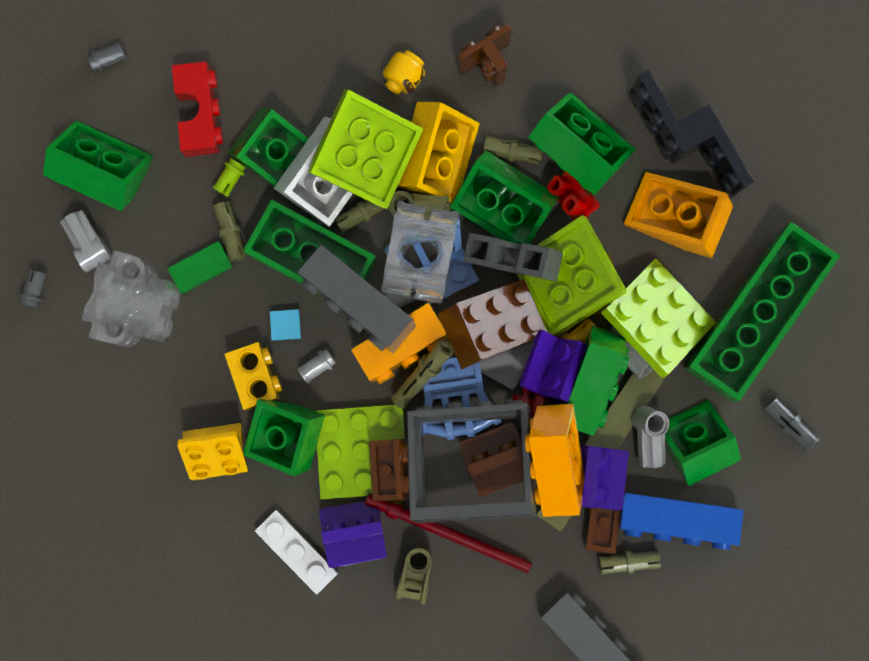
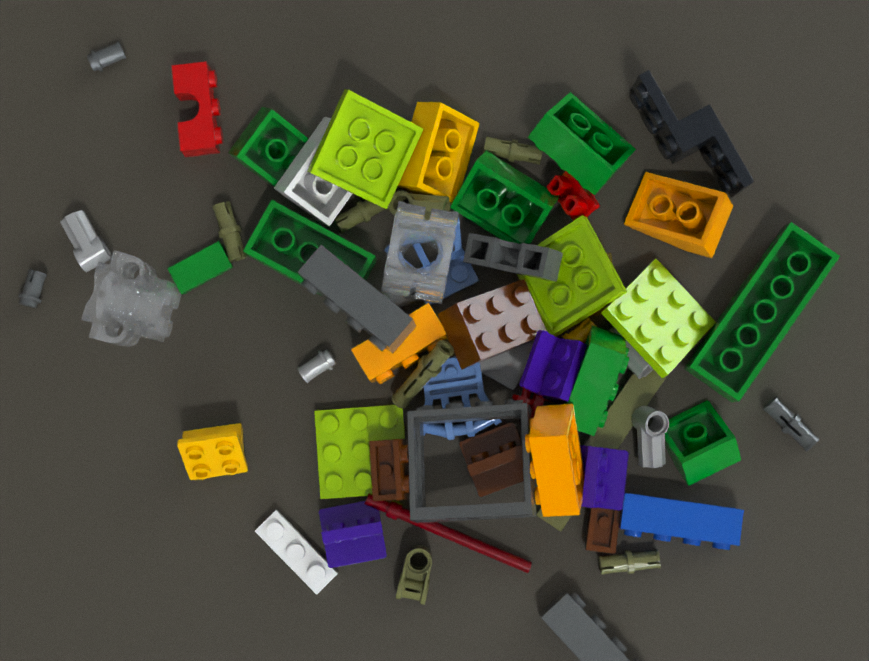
green slope [43,120,153,212] -> none
lime pin [212,158,246,197] -> none
yellow brick [225,342,283,411] -> none
green slope [243,399,325,476] -> none
medium azure tile [270,309,302,341] -> none
yellow head [382,50,425,95] -> none
reddish brown bracket [458,24,512,87] -> none

